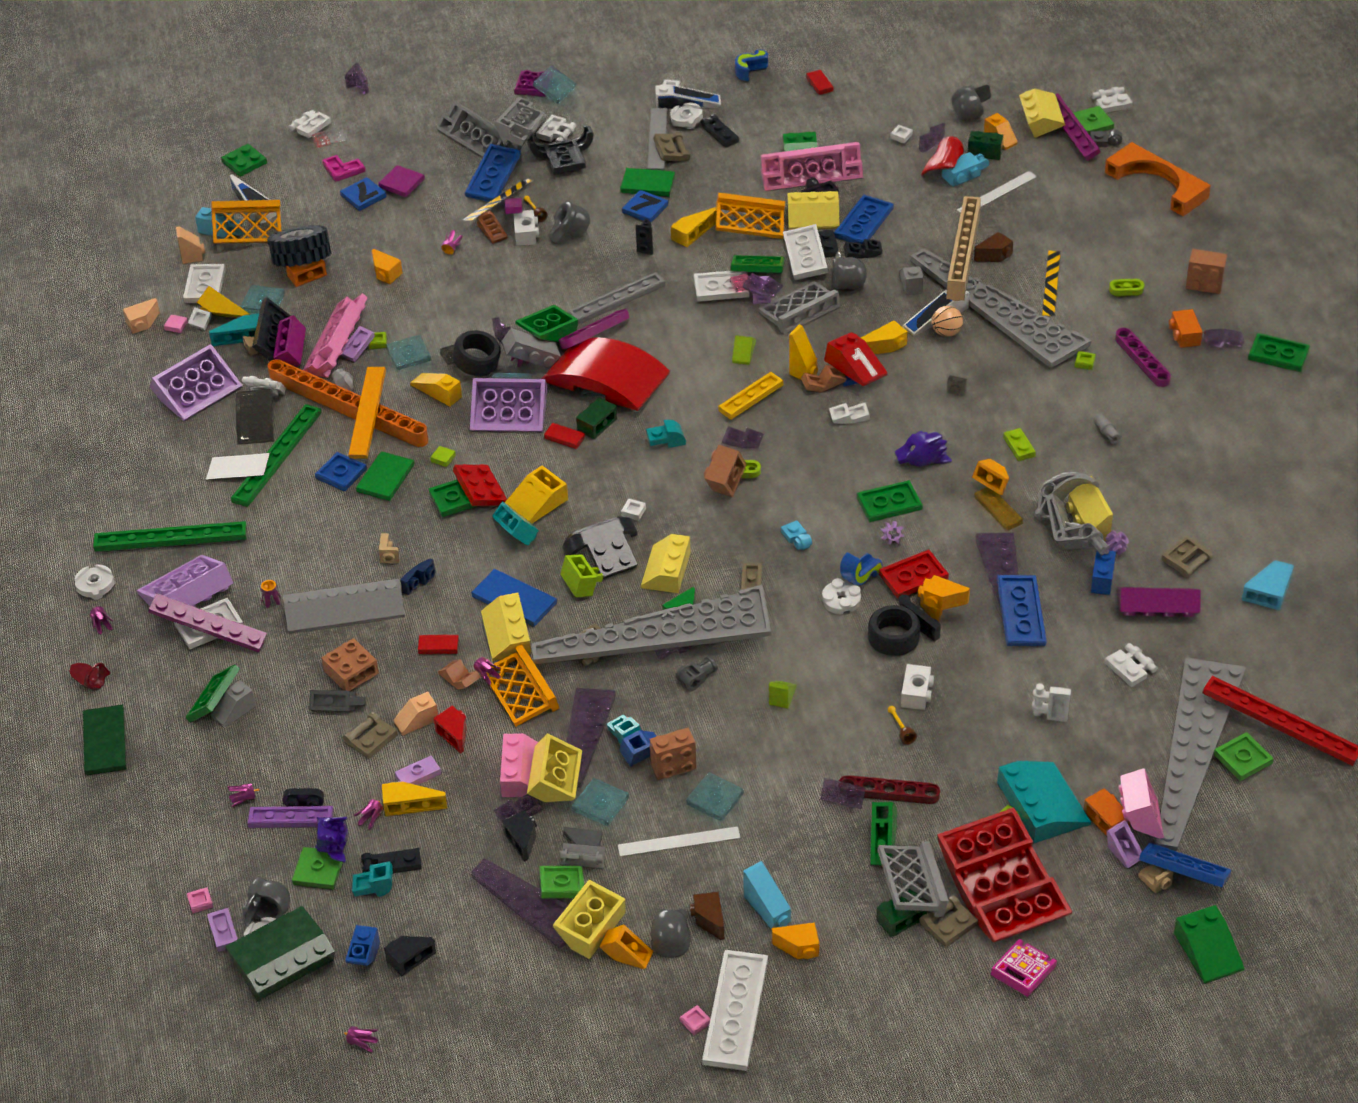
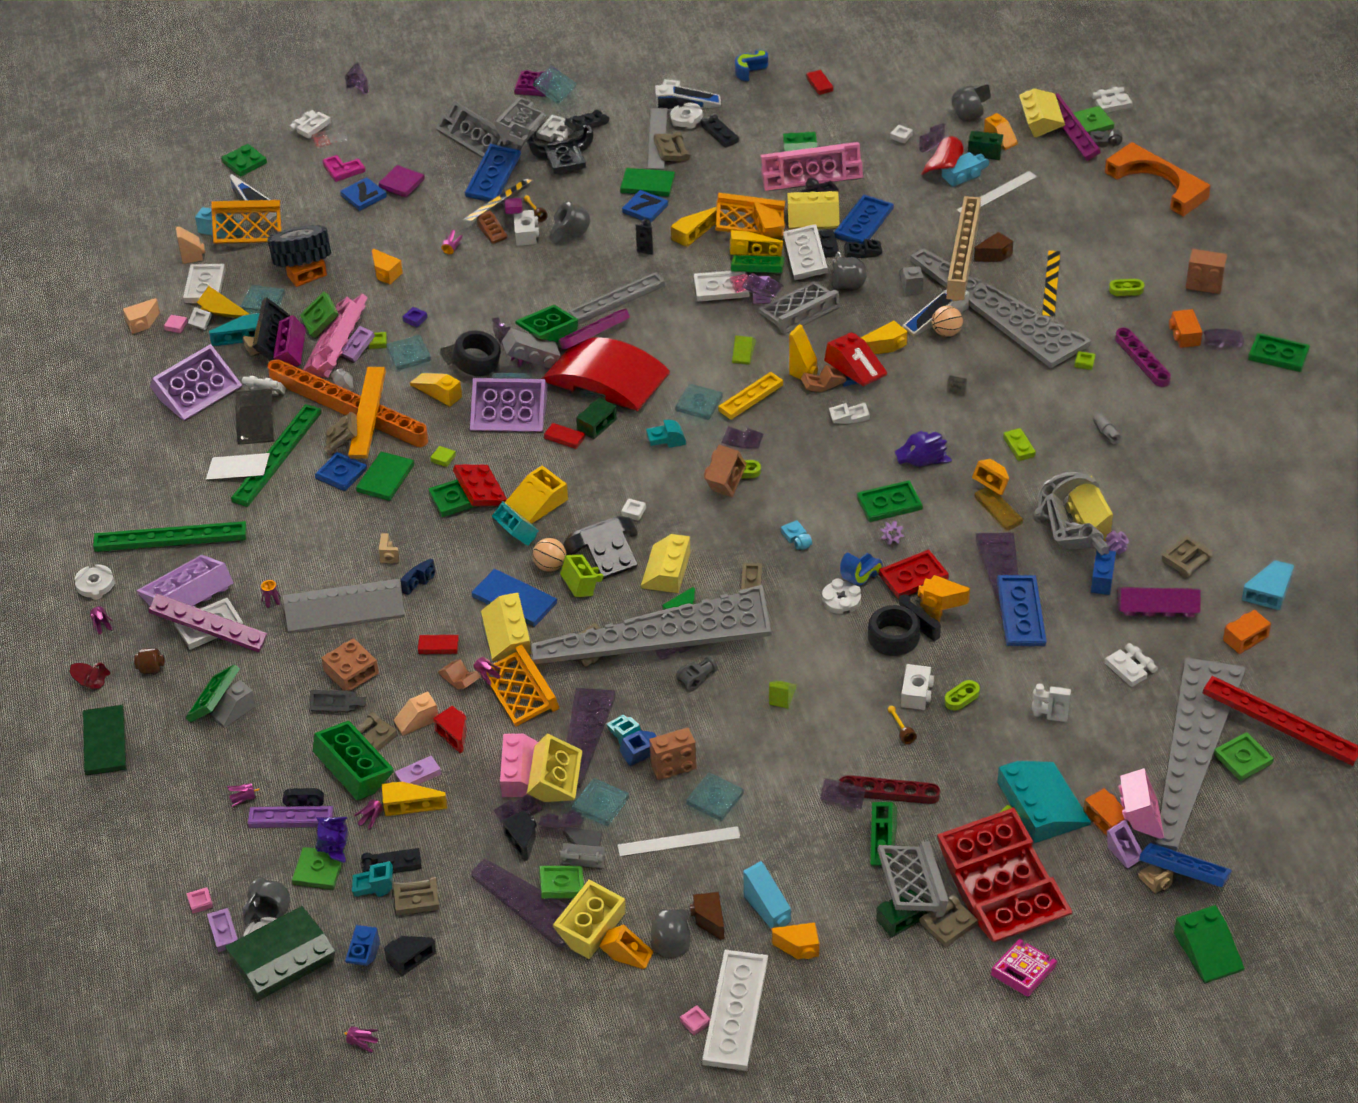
none -> reddish brown head [134,648,165,674]
none -> bright green plate [300,291,339,338]
none -> green slope [312,720,394,801]
none -> dark tan plate [324,412,357,456]
none -> dark tan plate [393,877,440,916]
none -> dark purple plate [402,307,428,327]
none -> light nougat piece [532,538,566,572]
none -> clear purple slope [539,810,585,828]
none -> black plate [564,109,609,132]
none -> clear light blue plate [675,383,723,420]
none -> yellow slope [729,230,783,256]
none -> light orange slope [751,202,785,238]
none -> lime plate [944,680,980,711]
none -> orange brick [1223,609,1271,654]

